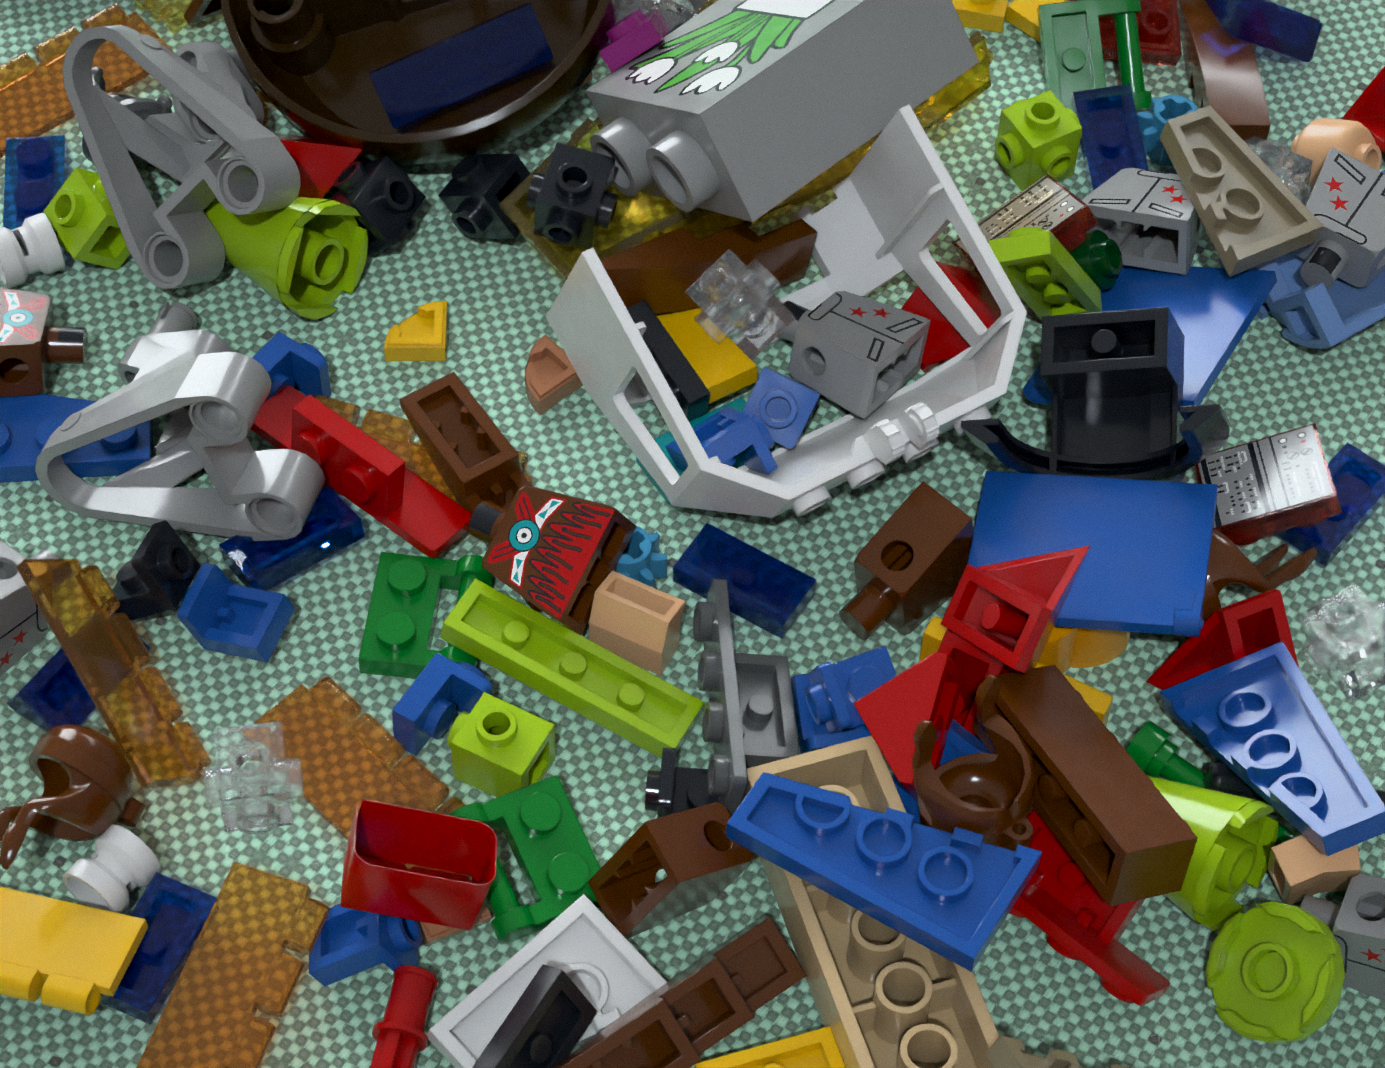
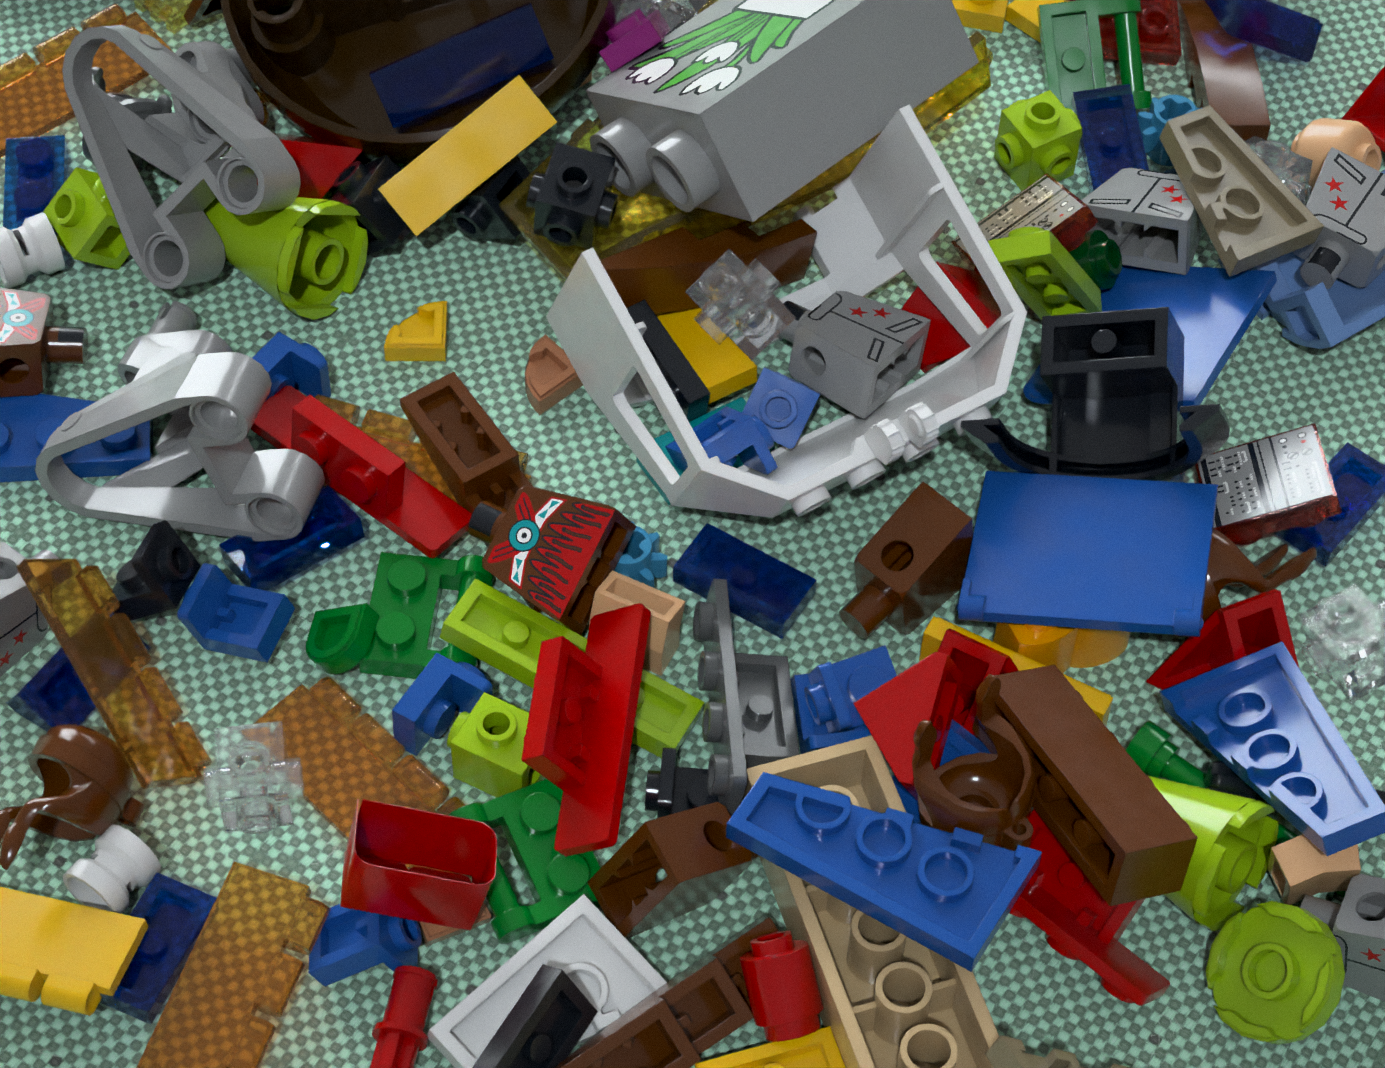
red slope [941,545,1091,673] -> none
none -> green tile [306,603,380,675]
none -> yellow tile [378,75,557,237]
none -> red bracket [521,603,651,857]
none -> red brick [739,931,824,1042]

